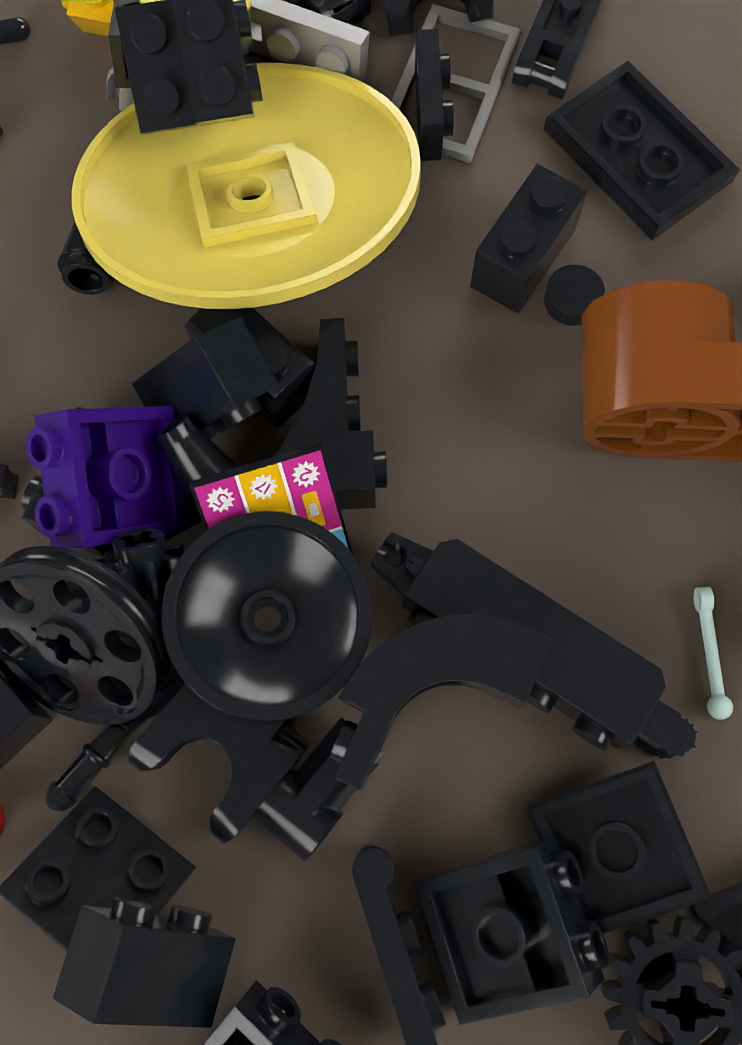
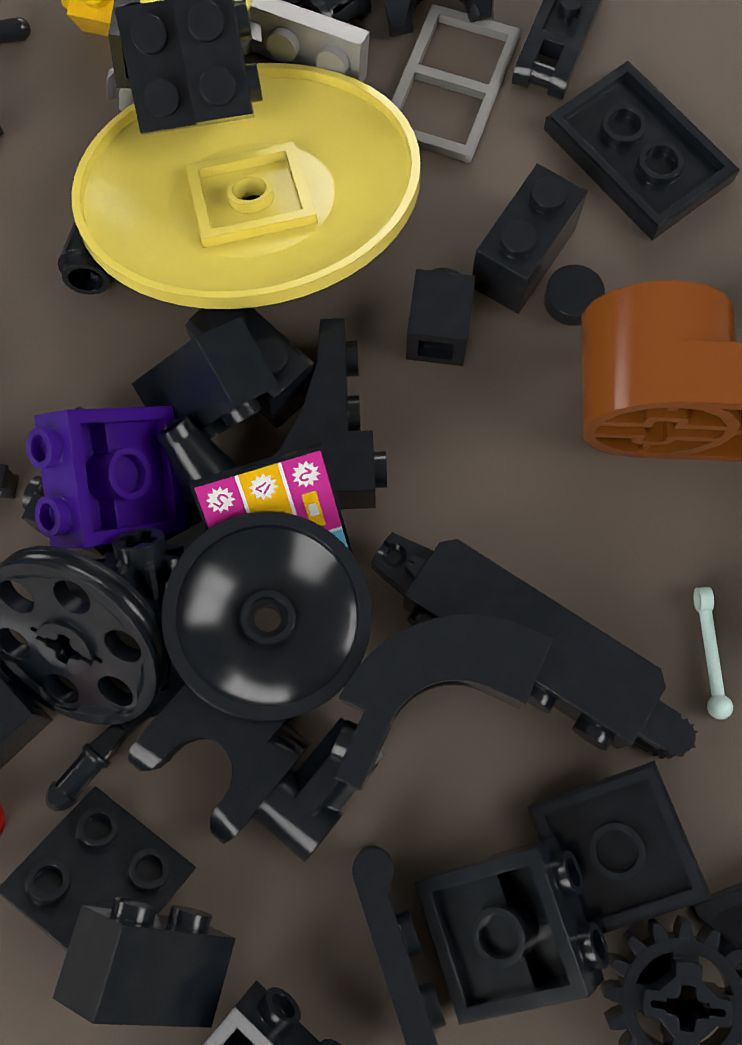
black plate [414,29,454,161] -> none
none -> black brick [406,268,475,366]

